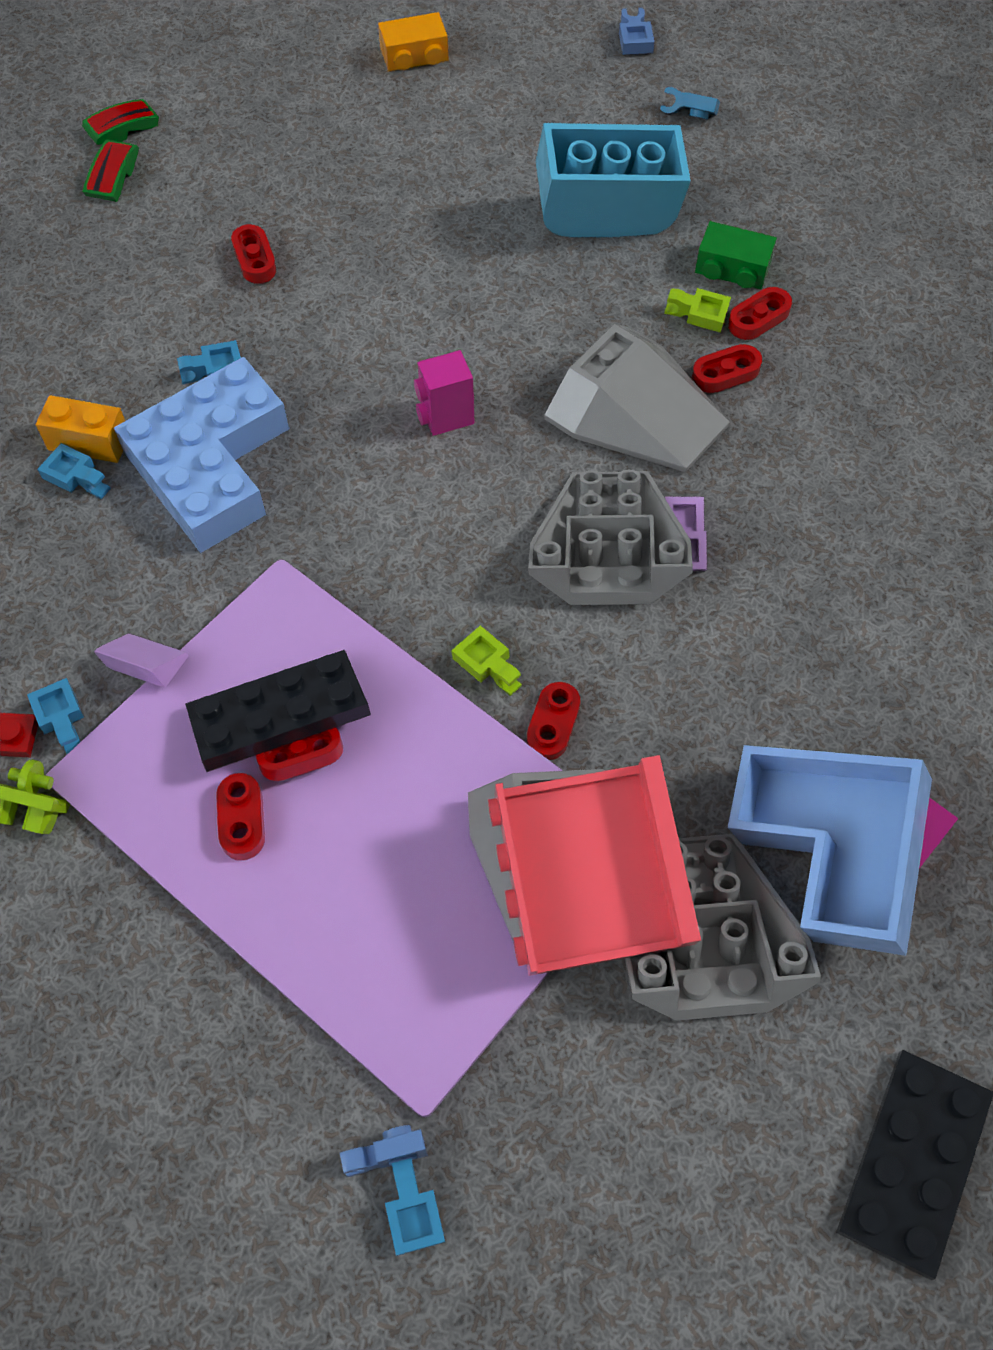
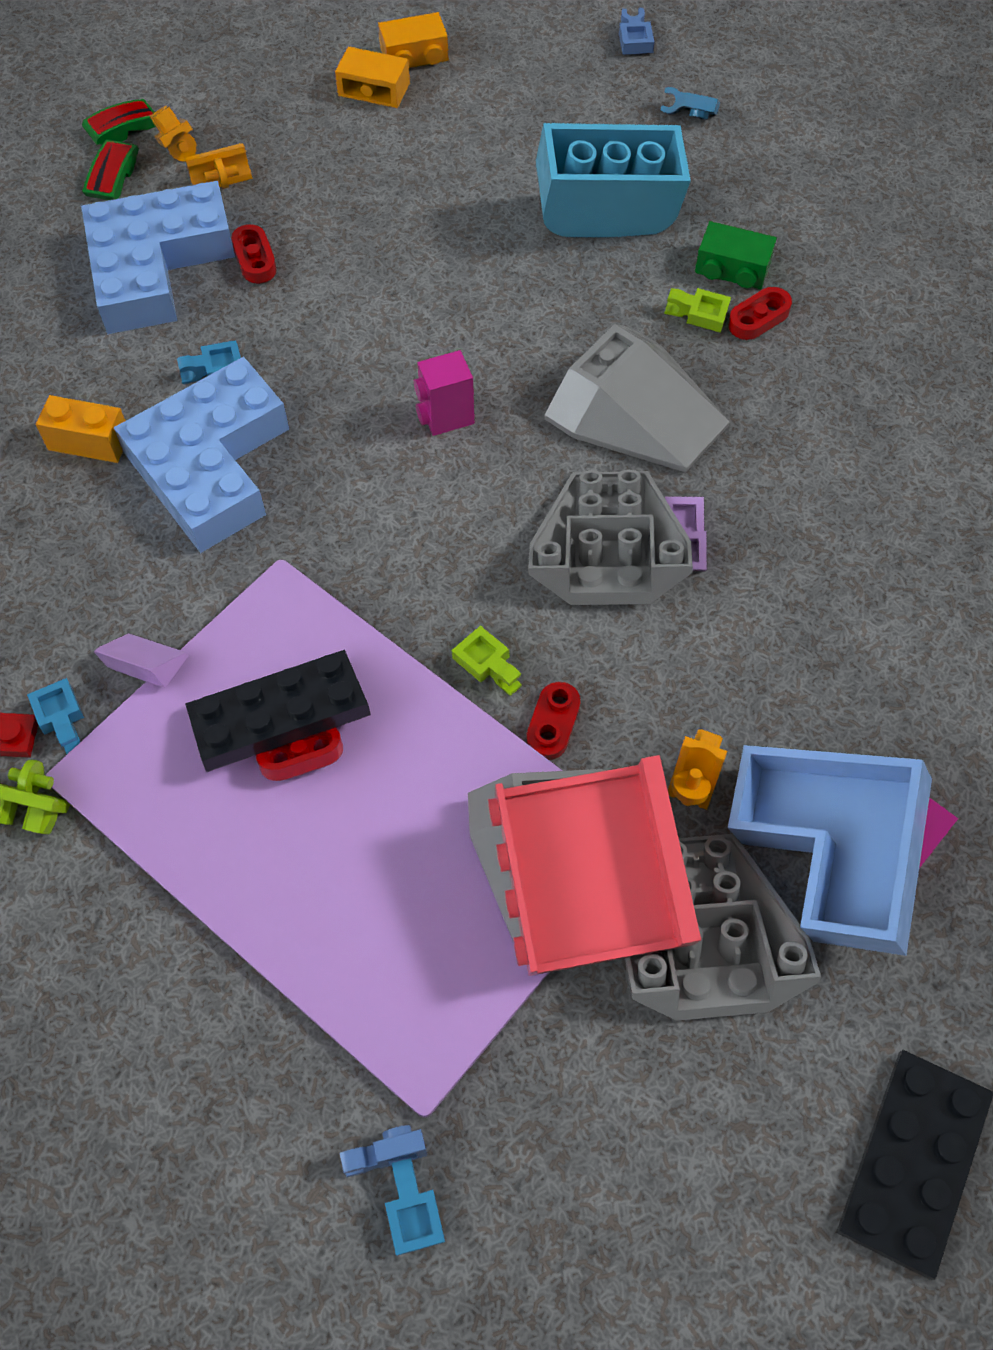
dark azure plate [37,443,111,499] -> none
red plate [216,773,265,860] -> none
red plate [692,344,762,393] -> none
none -> light blue piece [81,181,235,334]
none -> light orange hips [149,105,197,161]
none -> light orange hips [185,143,253,189]
none -> light orange brick [335,46,410,108]
none -> light orange hips [668,729,728,810]

